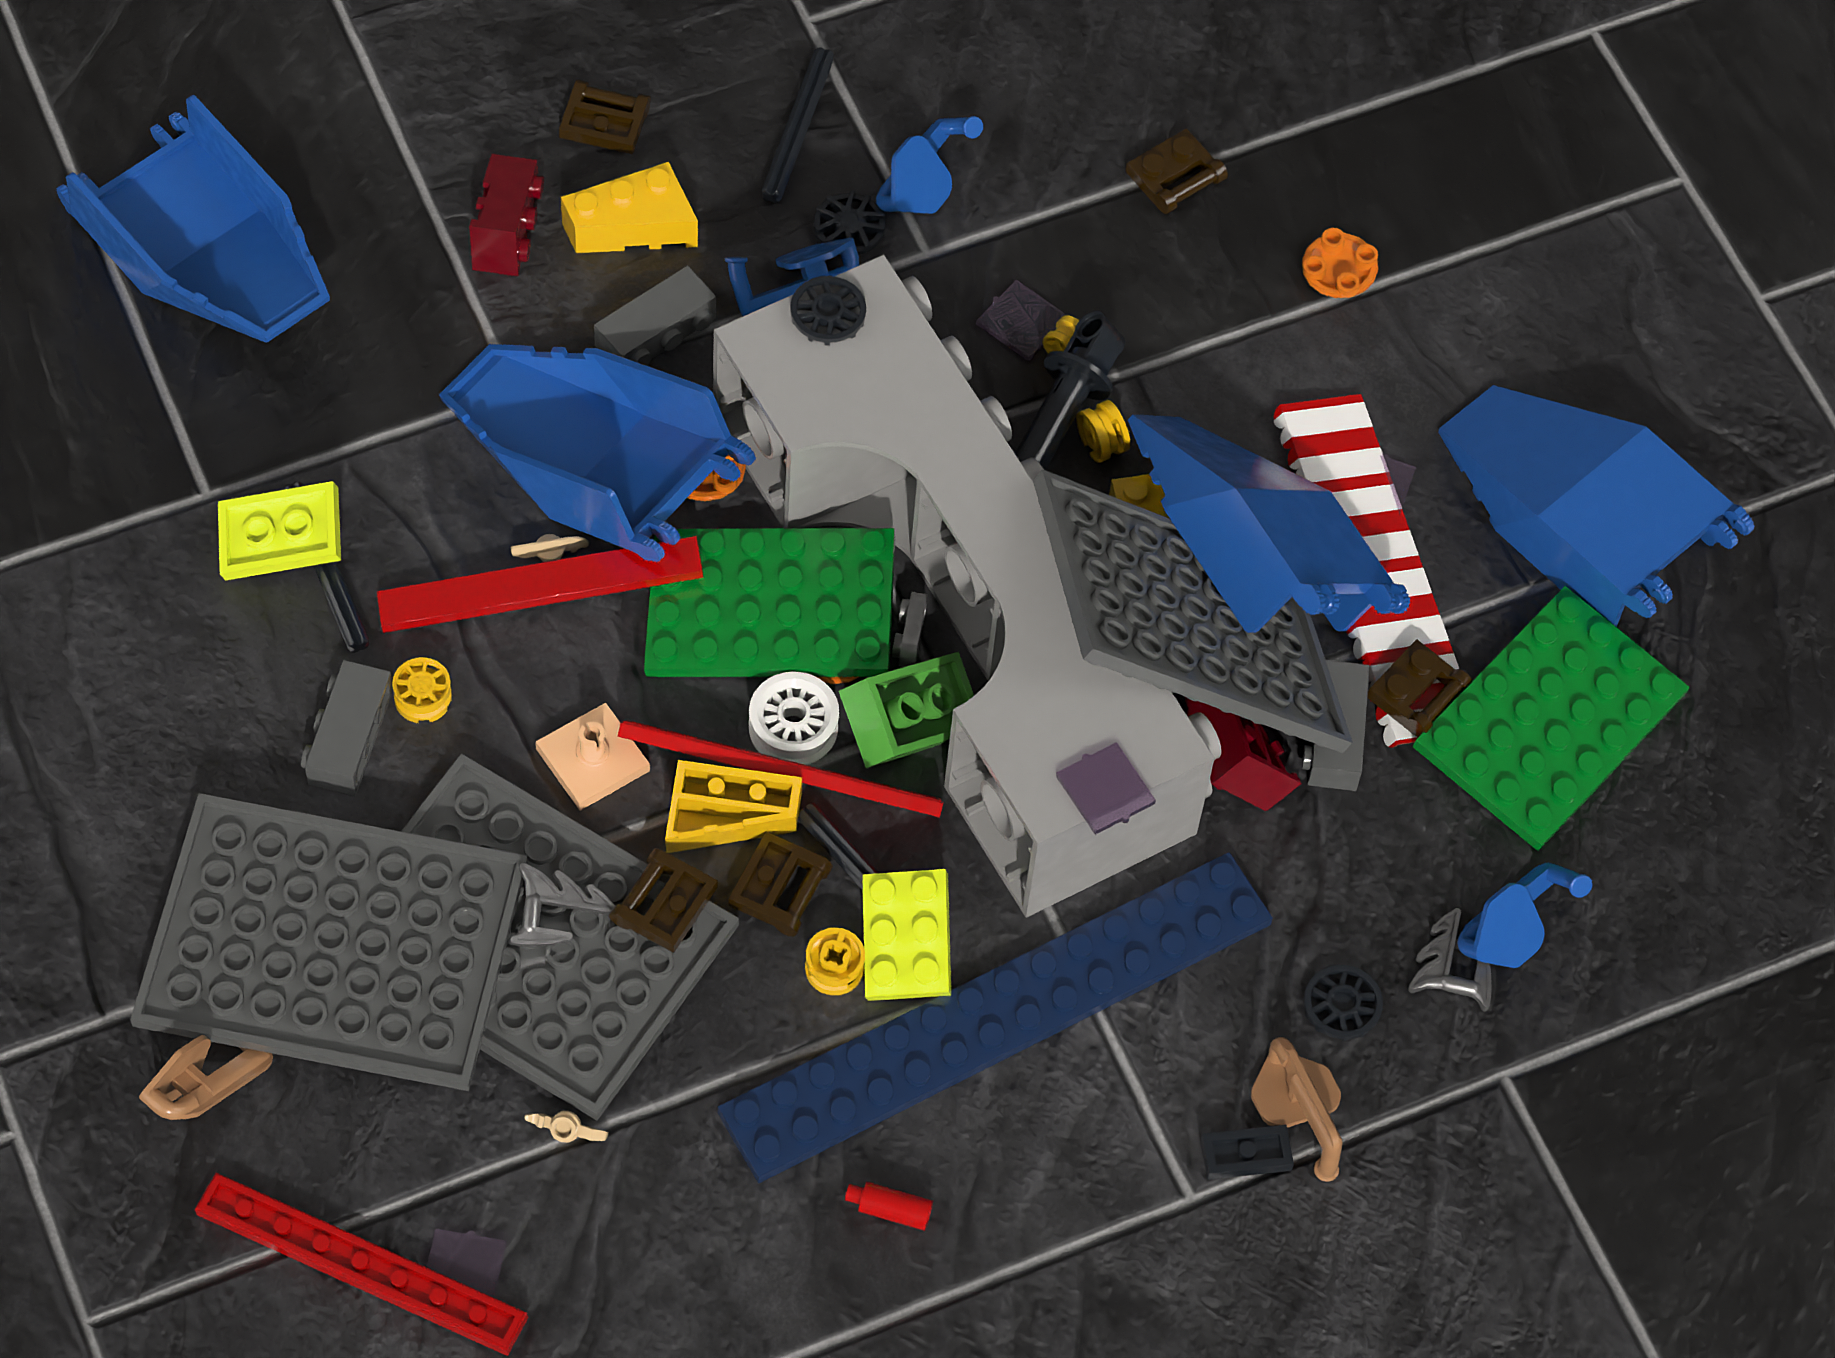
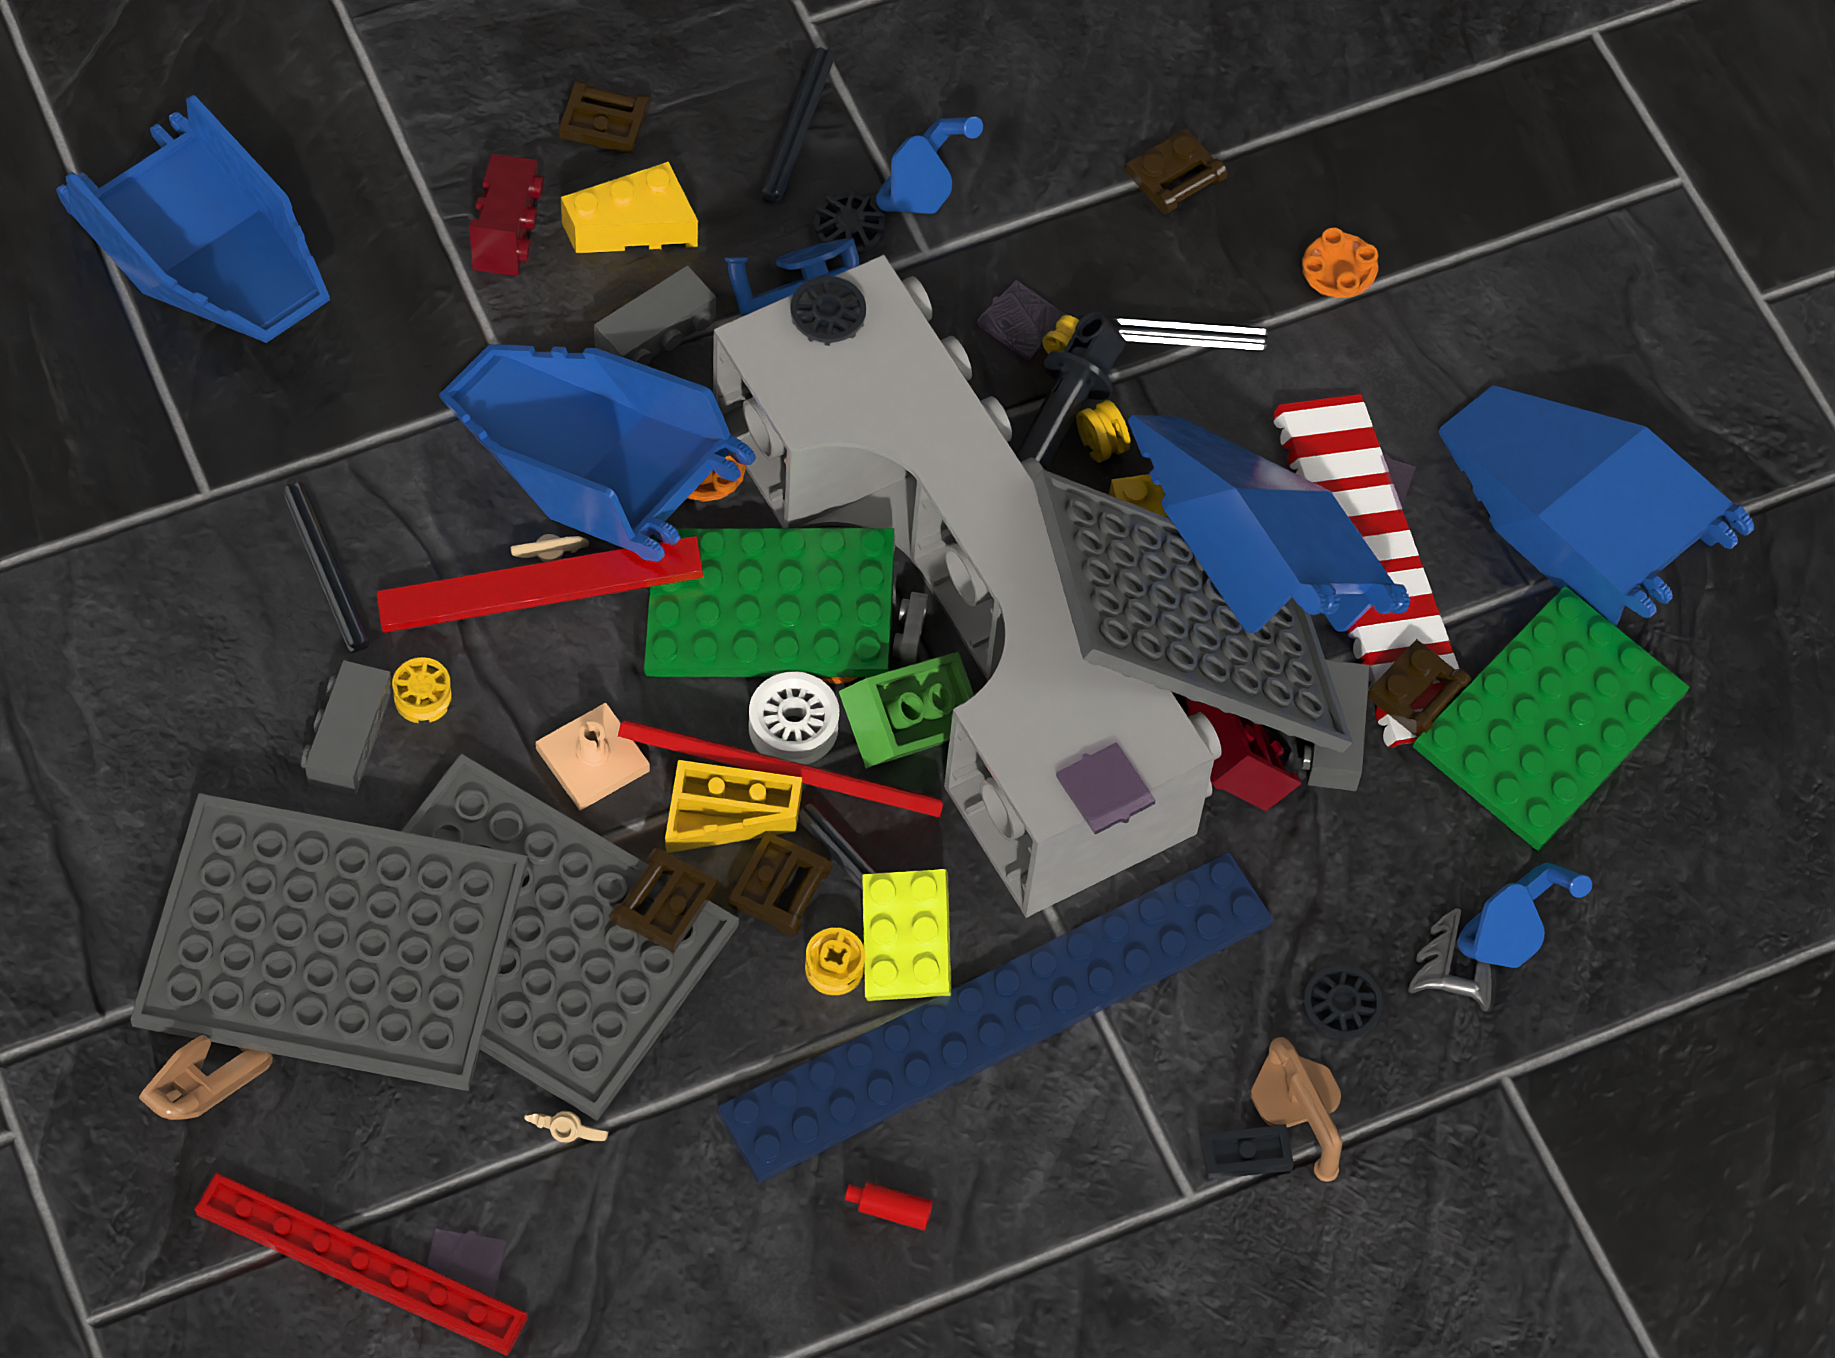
neon yellow plate [218,481,341,581] -> none
flat silver piece [508,863,615,946] -> none
none -> axle [1077,315,1268,350]

